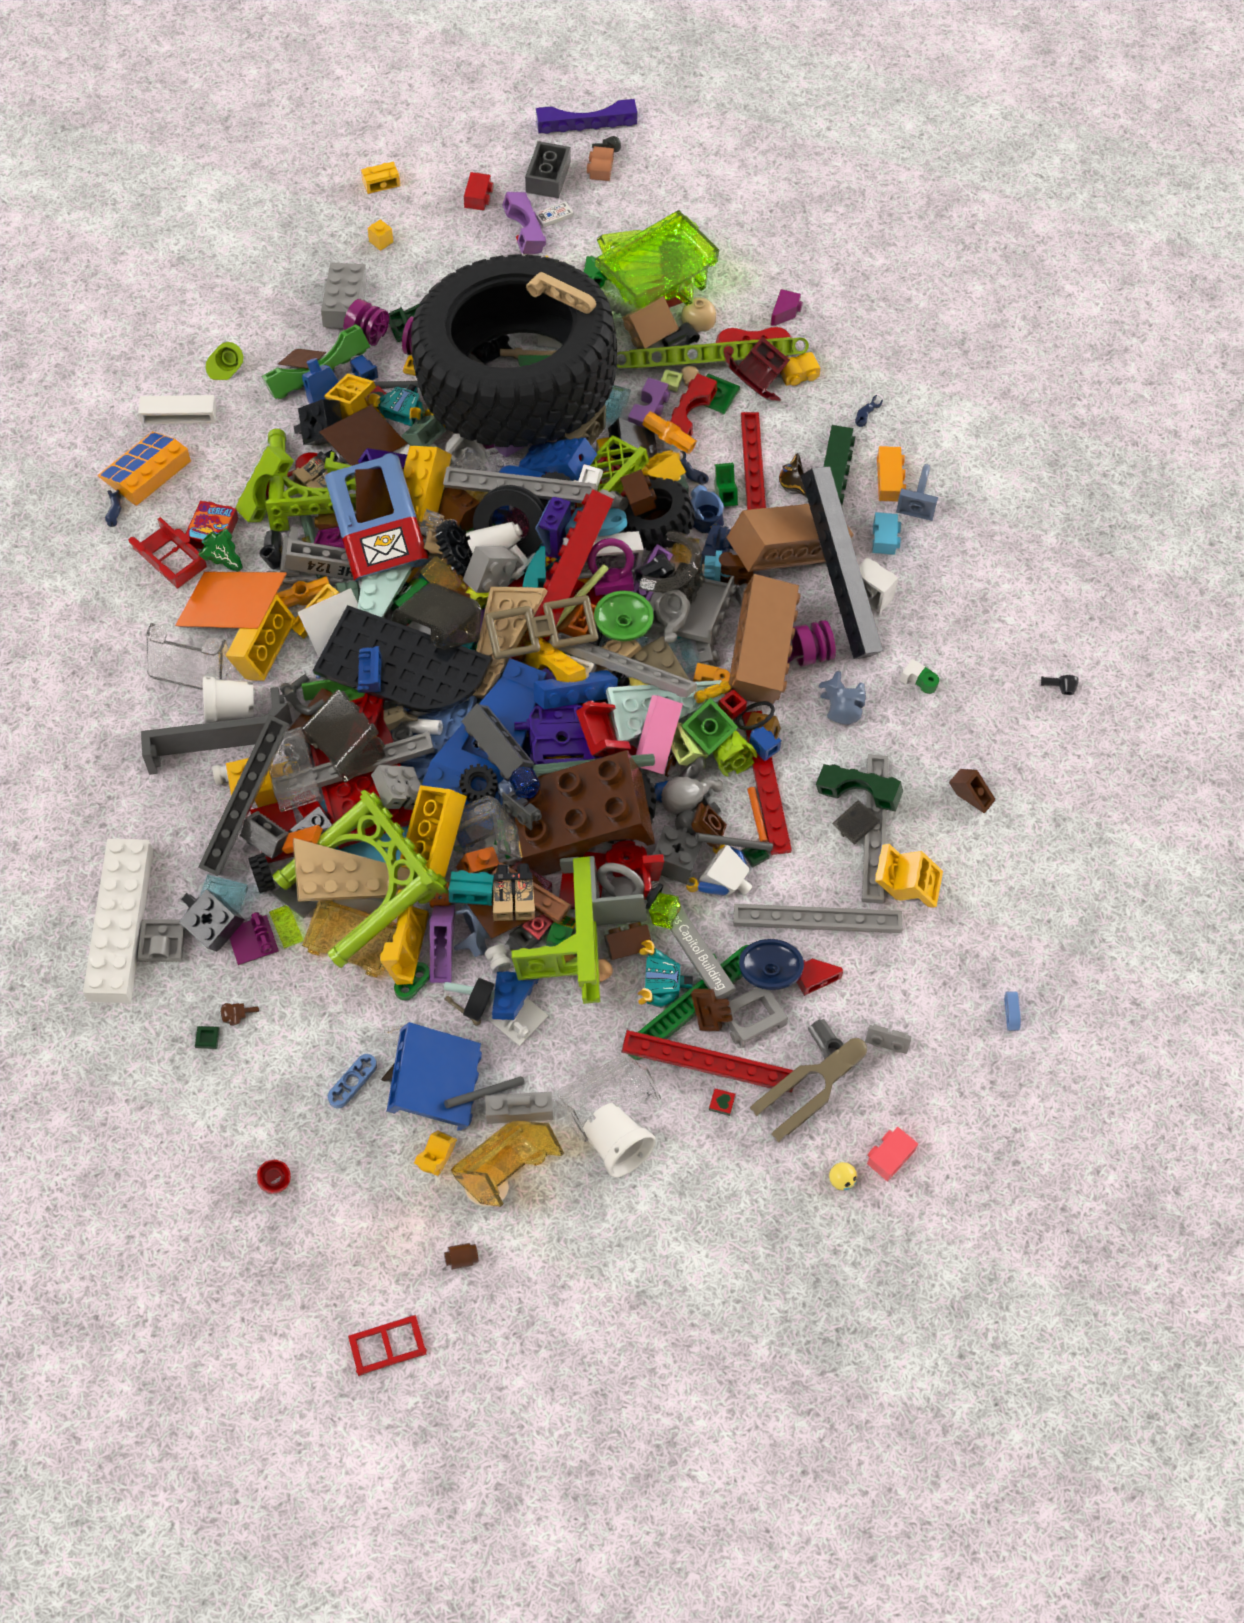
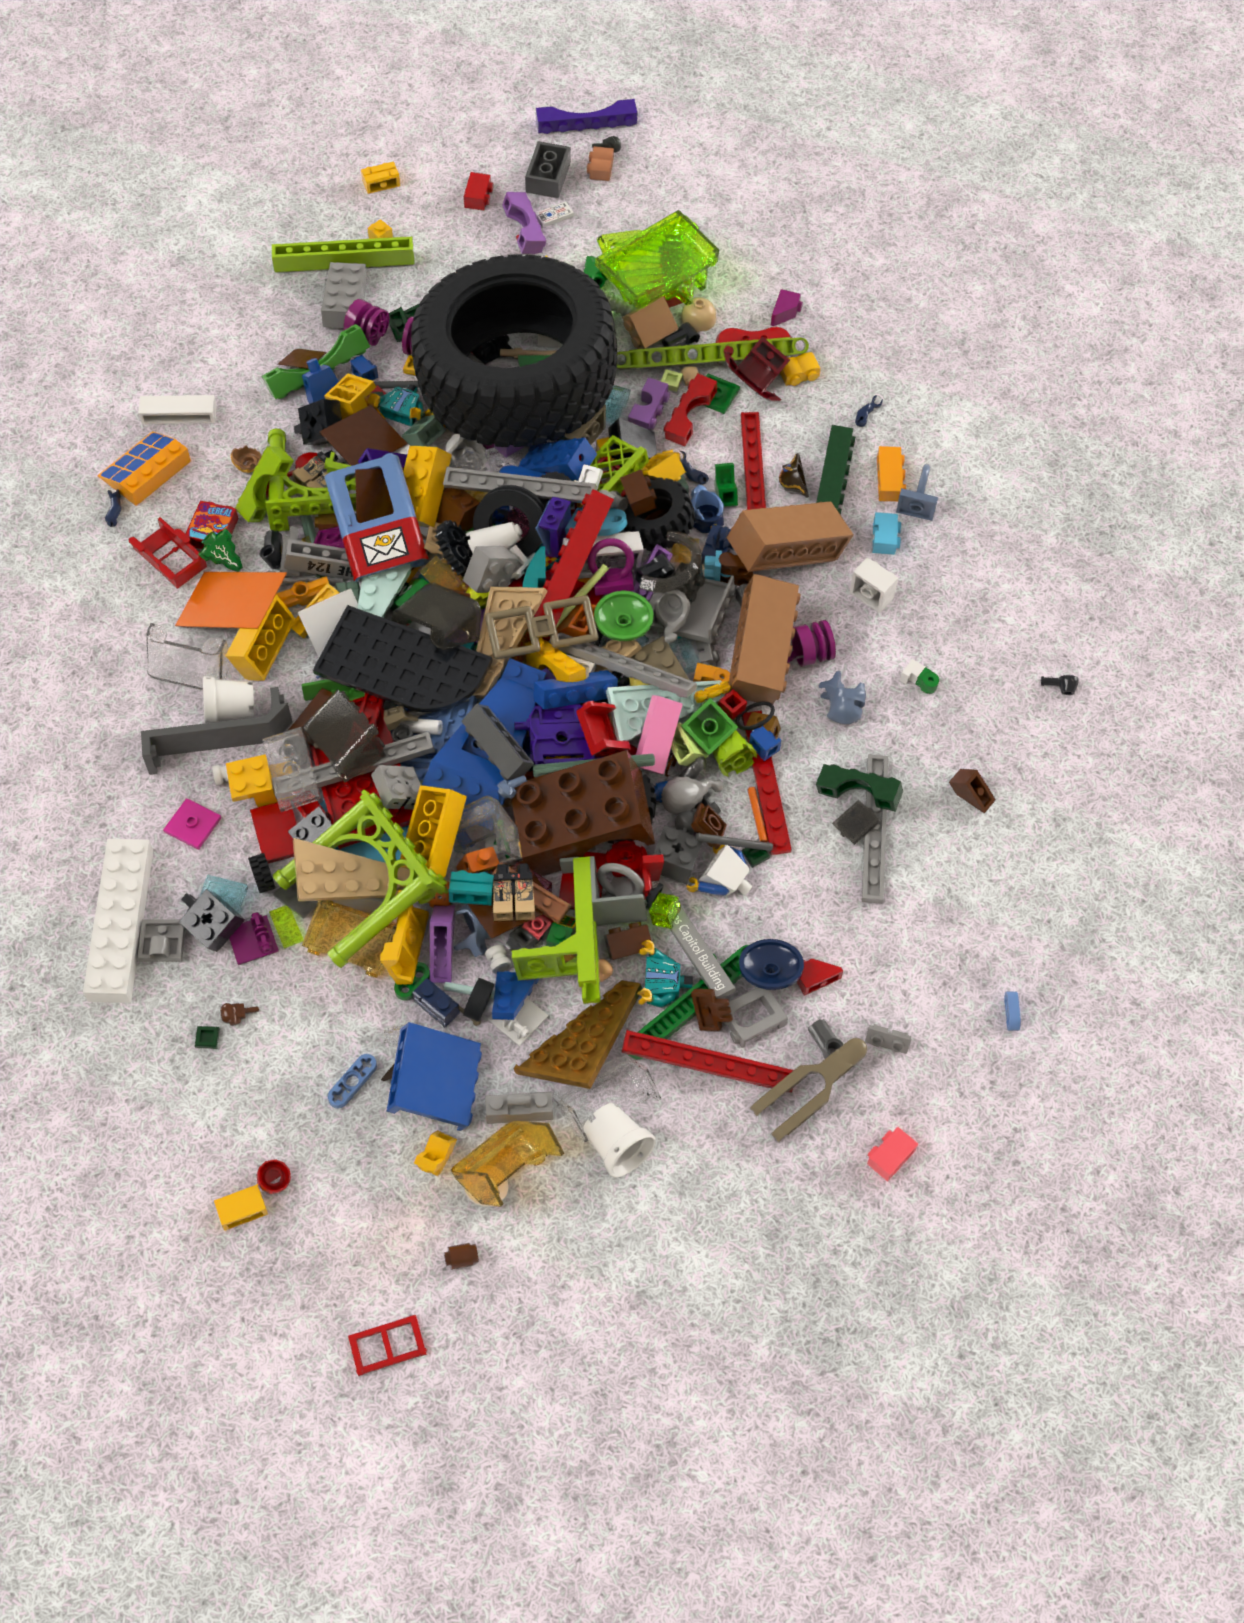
dark grey brick [198,715,290,876] -> none
lime piece [205,342,244,380] -> none
flat silver brick [239,811,289,859] -> none
dark grey piece [280,674,327,716] -> none
orange tile [282,825,323,854] -> none
blue hinge [358,646,381,693] -> none
clear plate [421,509,457,532] -> none
dark grey bar [444,1076,525,1109] -> none
black tyre [459,764,498,804] -> none
dark grey hinge [502,791,542,830] -> none
clear blue head [510,767,541,798] -> none
tan beam [526,272,596,314] -> none
light orange piece [642,411,697,454] -> none
tile [709,1088,736,1116] -> none
light grey plate [733,904,903,933] -> none
brick [801,467,883,659] -> none
light yellow piece [829,1162,857,1191] -> none
yellow bracket [875,844,943,908] -> none
none -> dark pink plate [163,798,221,850]
none -> yellow brick [214,1184,268,1231]
none -> medium nougat hair [231,445,262,473]
none -> lime brick [272,236,415,272]
none -> dark blue brick [412,978,460,1028]
none -> pearl gold wing [513,980,643,1089]

